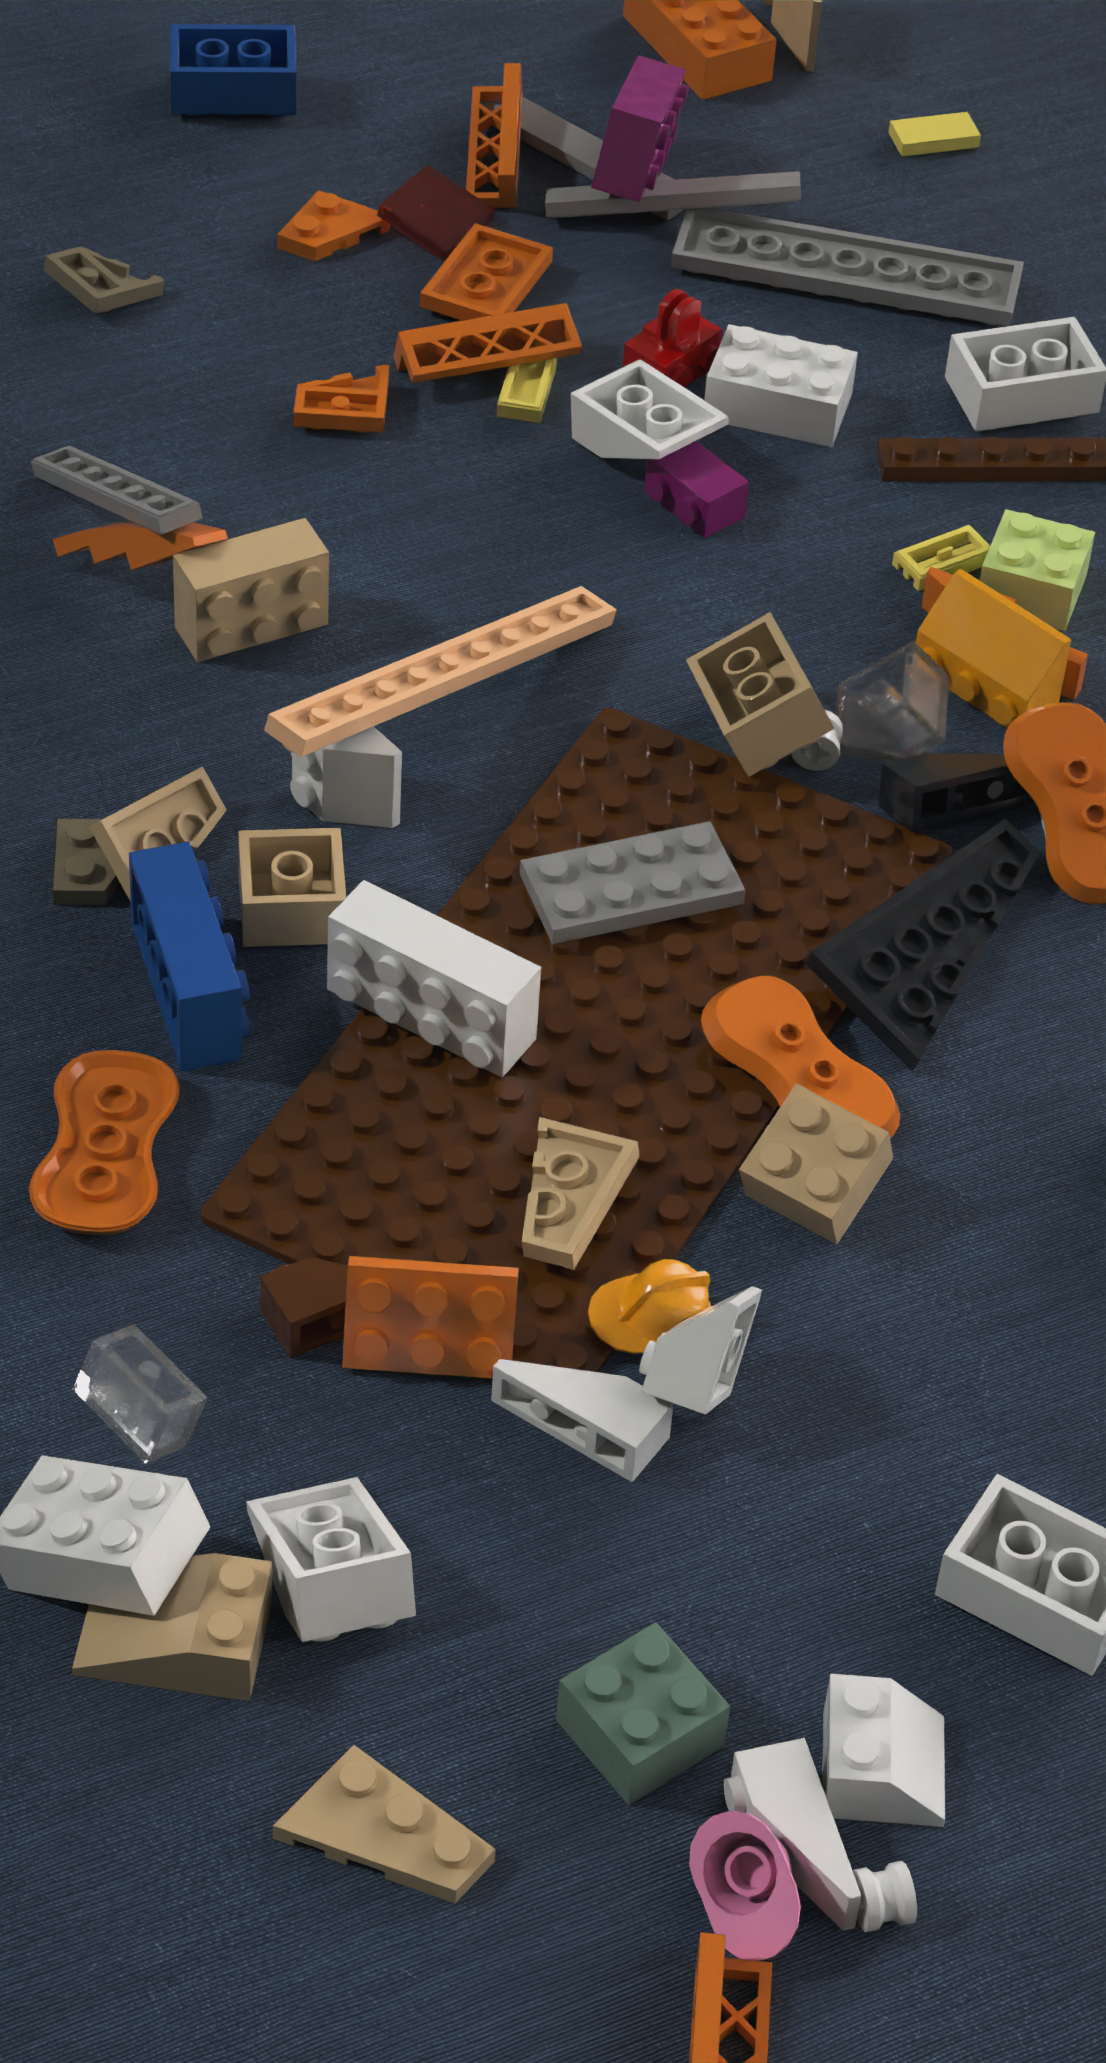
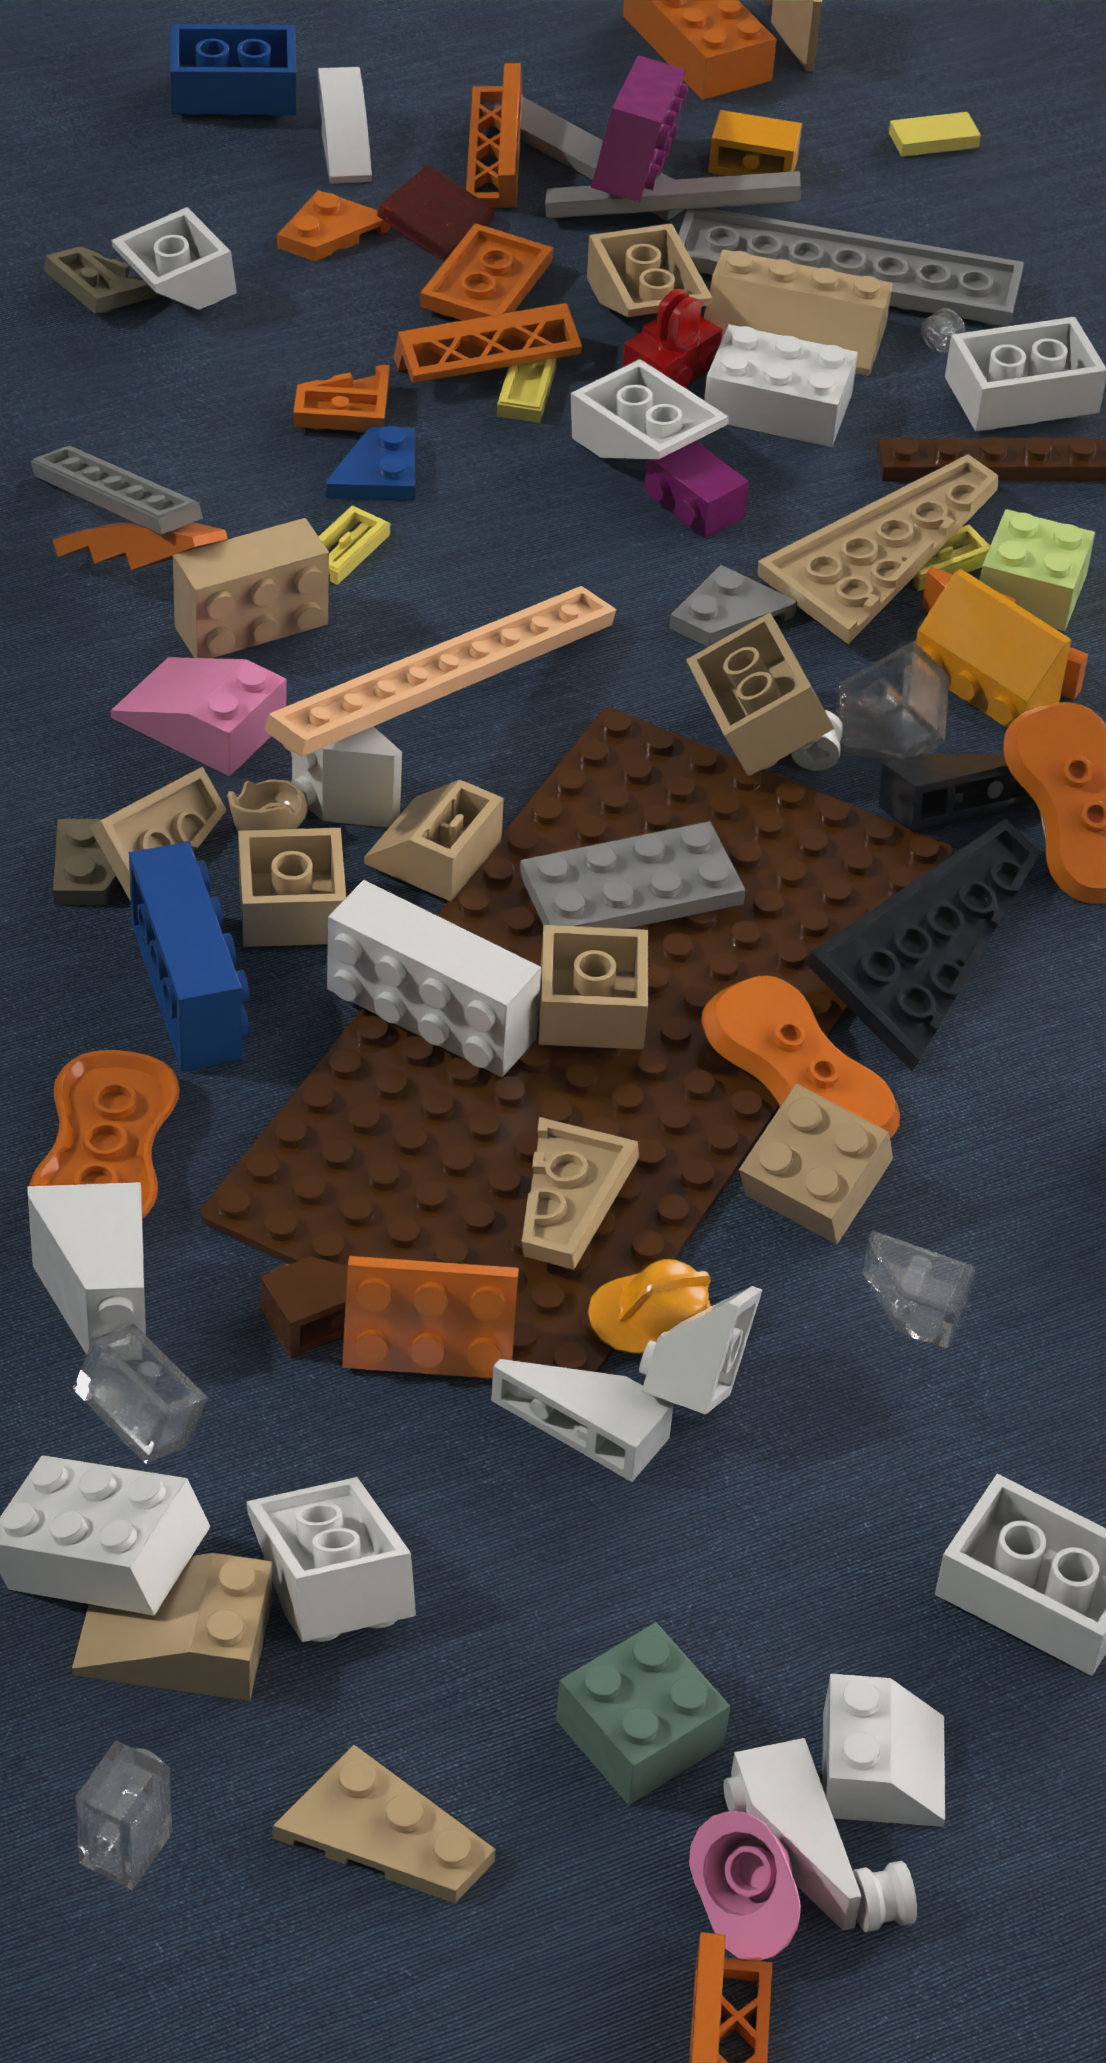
none -> white slope [28,1182,147,1361]
none -> clear brick [75,1740,172,1891]
none -> bright pink slope [110,657,287,777]
none -> white slope [111,207,237,310]
none -> tan hair [227,779,308,831]
none -> white slope [318,67,372,184]
none -> light yellow tile [318,506,390,585]
none -> blue wing [327,426,415,500]
none -> tan slope [364,780,504,902]
none -> tan brick [538,925,648,1049]
none -> tan slope [587,224,713,317]
none -> light grey wing [669,565,797,647]
none -> tan slope [704,249,892,376]
none -> light orange brick [708,110,802,176]
none -> tan wing [758,454,999,644]
none -> clear slope [863,1230,976,1349]
none -> clear bush [921,308,966,353]

